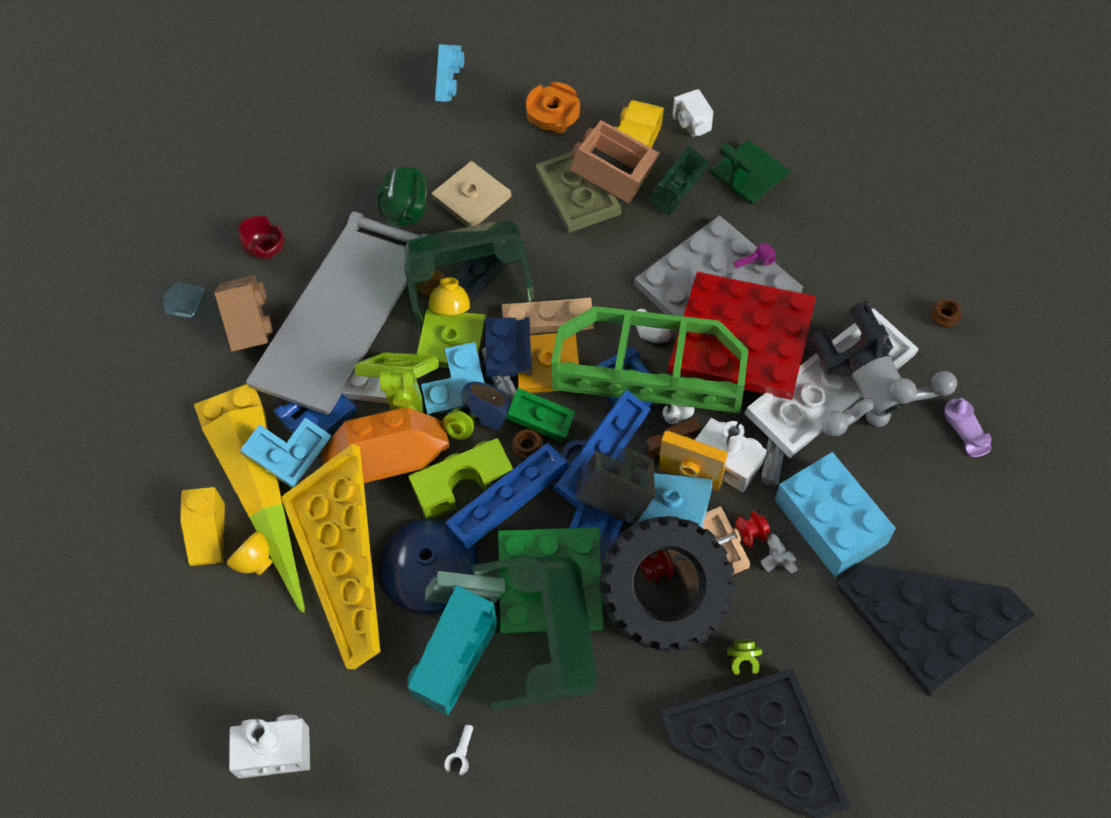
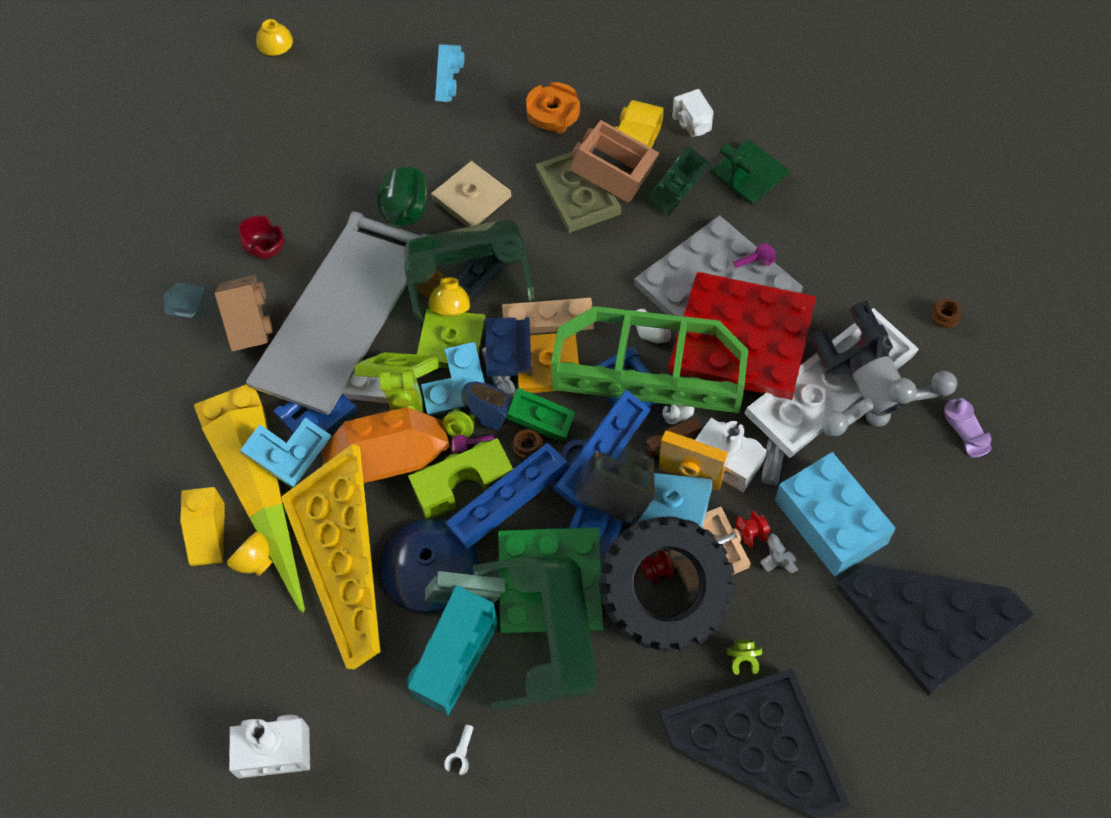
none -> yellow brick [256,19,293,56]
none -> magenta hand [451,434,494,454]

